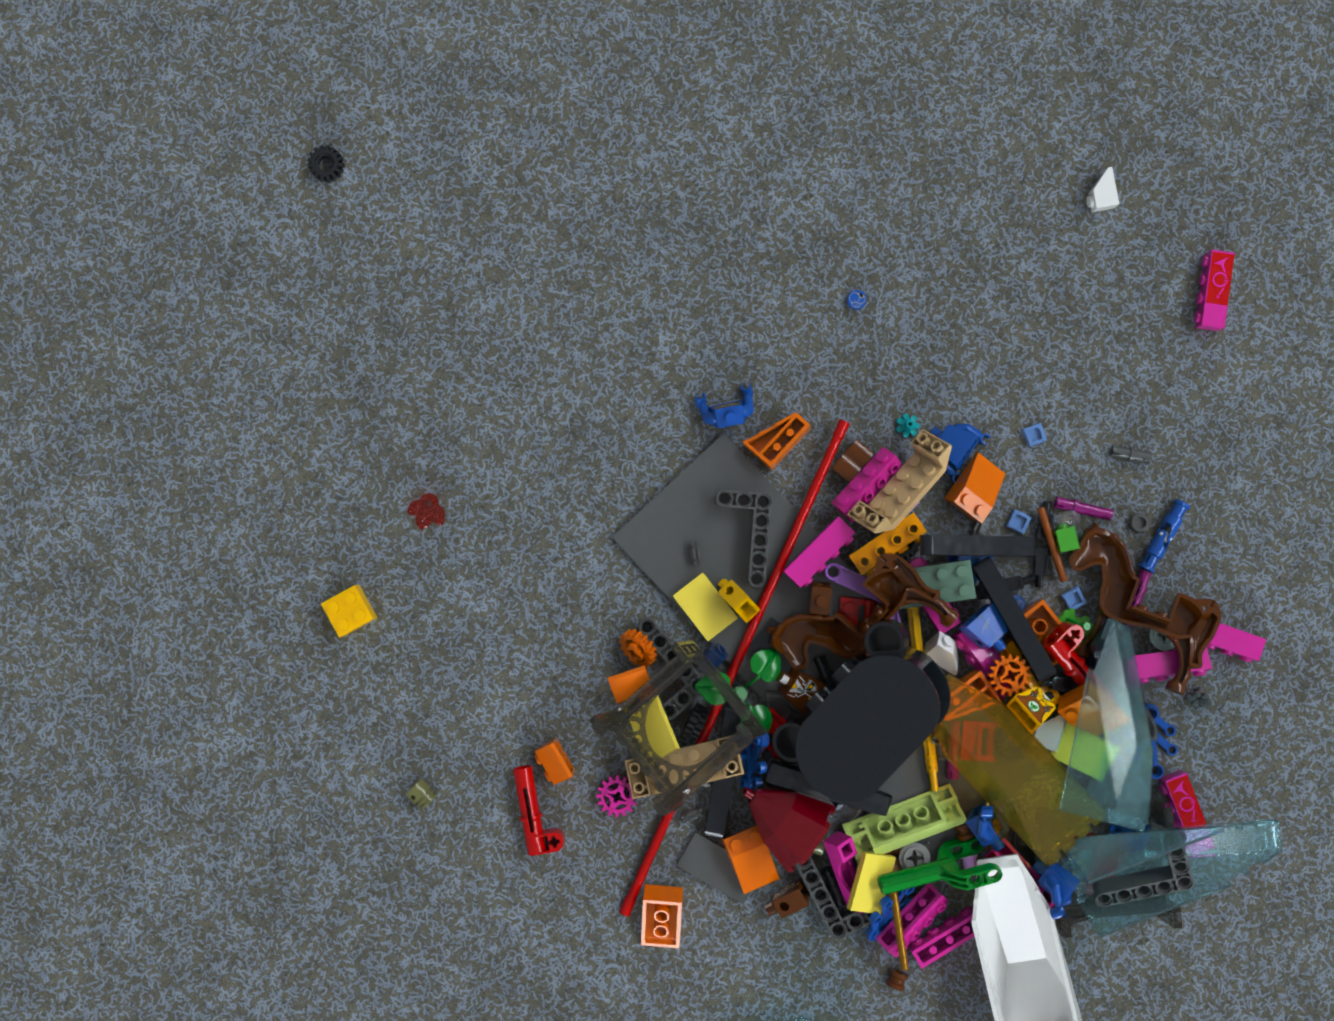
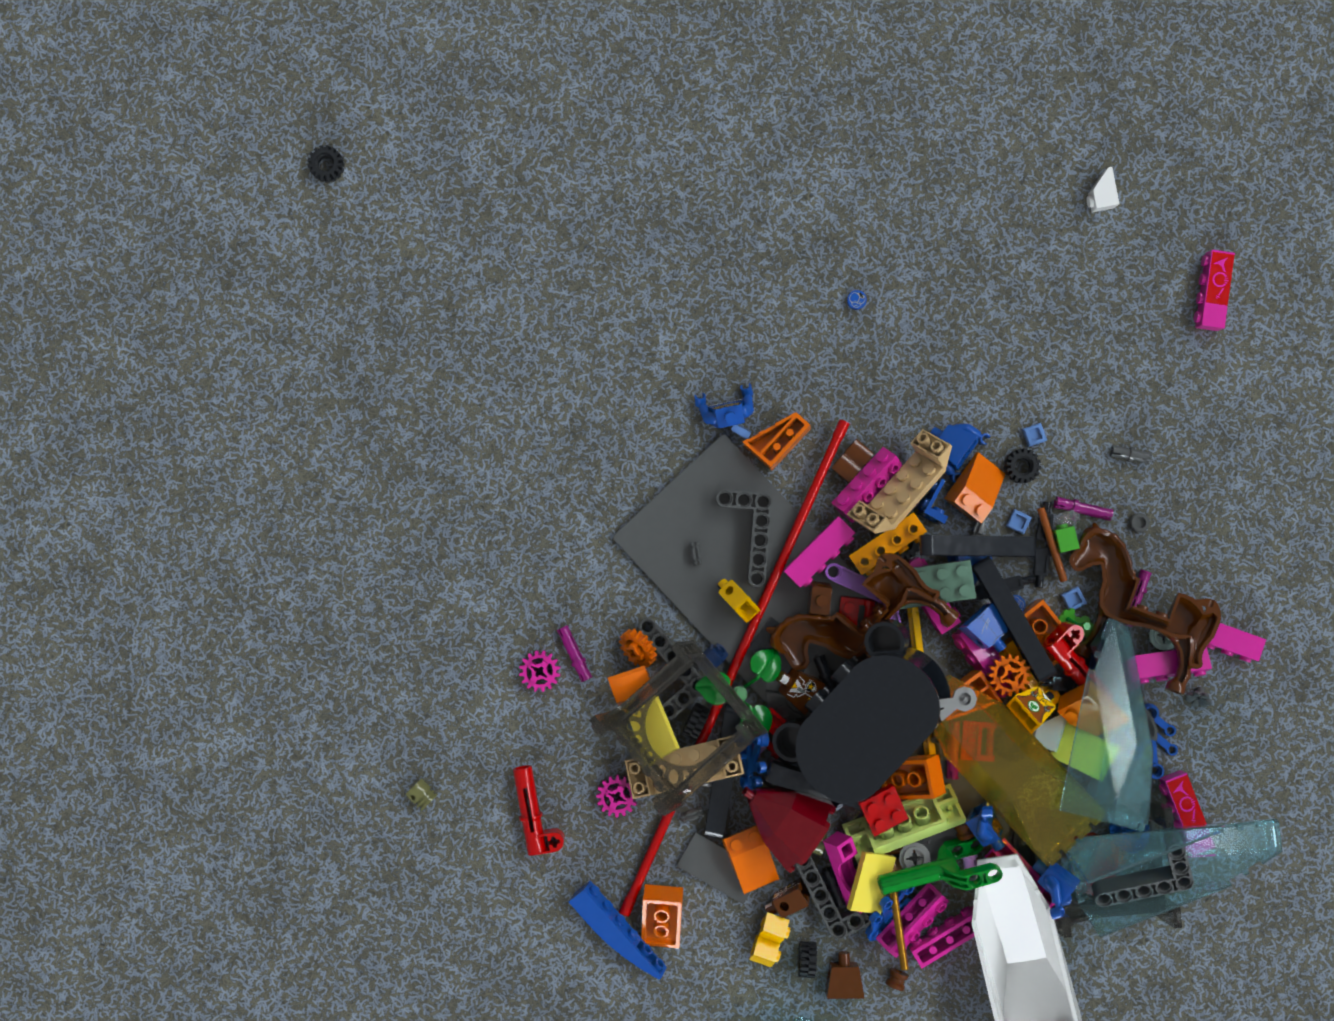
yellow brick [321,585,377,638] -> none
clear red plate [408,493,445,530] -> none
orange slope [534,738,575,785] -> none
light yellow tile [673,572,738,641] -> none
teal plant [895,414,920,439] -> none
white slope [924,631,959,676] -> none
blue piece [1138,499,1190,574] -> none
none -> dark pink gear [519,650,561,692]
none -> magenta pin [557,625,592,682]
none -> blue slope [568,880,667,980]
none -> medium blue tile [731,424,752,439]
none -> yellow brick [749,912,791,967]
none -> black tyre [797,941,817,978]
none -> reddish brown torso [825,951,864,999]
none -> red plate [858,783,909,837]
none -> orange slope [882,754,946,800]
none -> blue bracket [917,478,948,525]
none -> light grey piece [939,686,977,721]
none -> black tyre [1004,448,1041,483]

